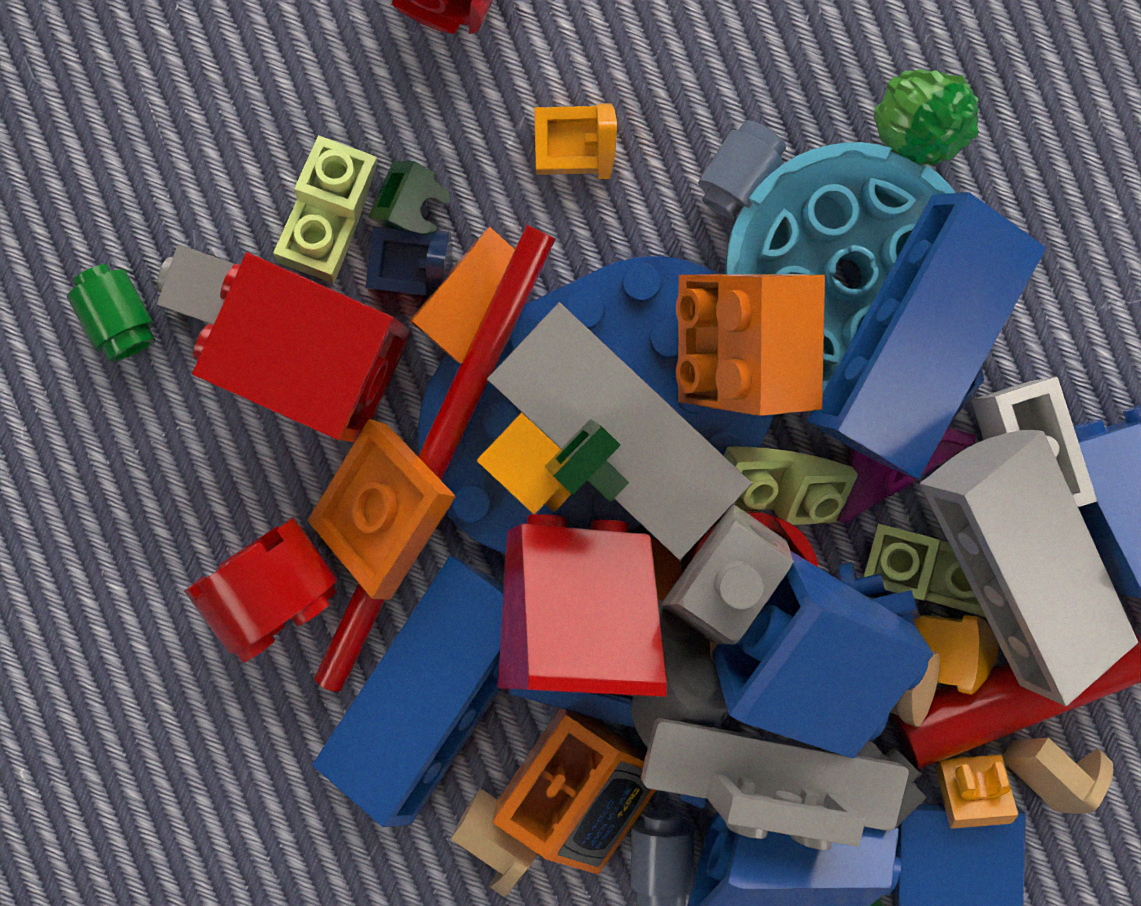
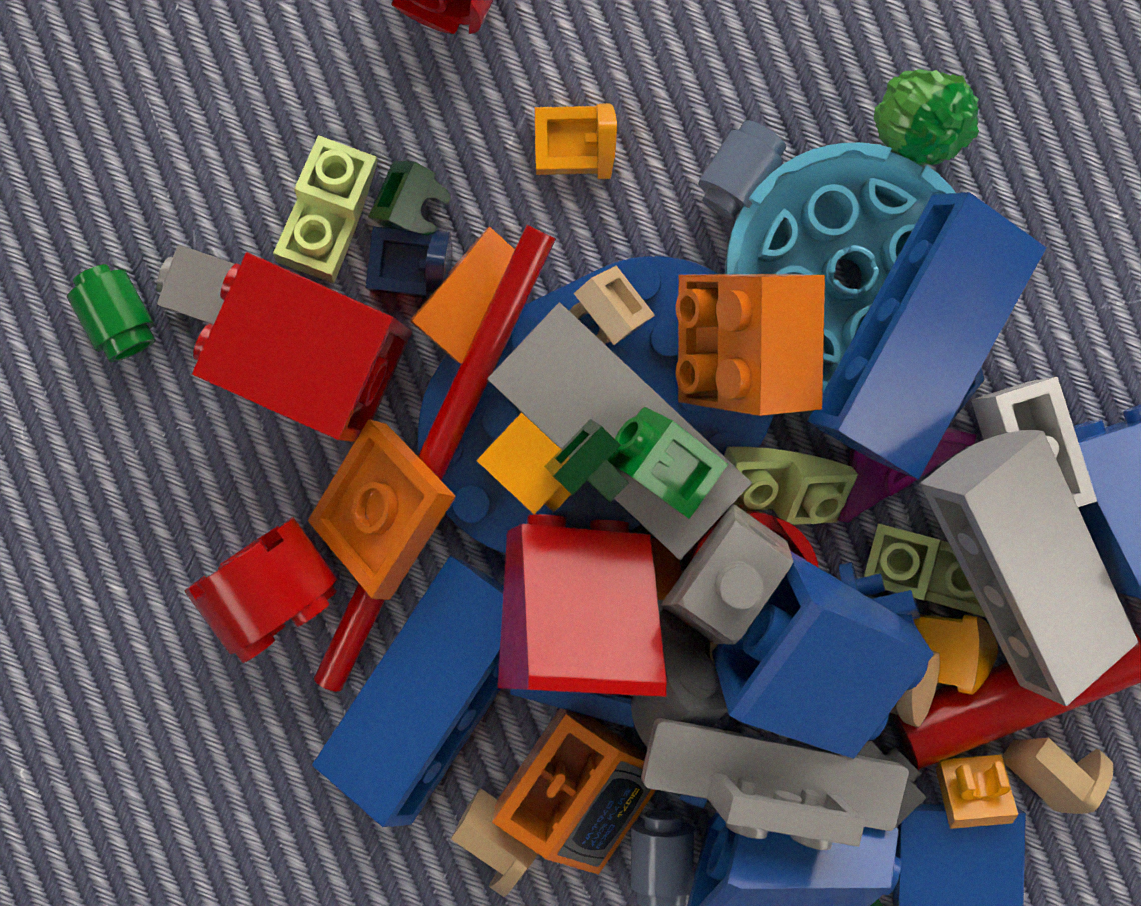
none -> tan tile [570,265,655,345]
none -> green bracket [607,407,729,519]

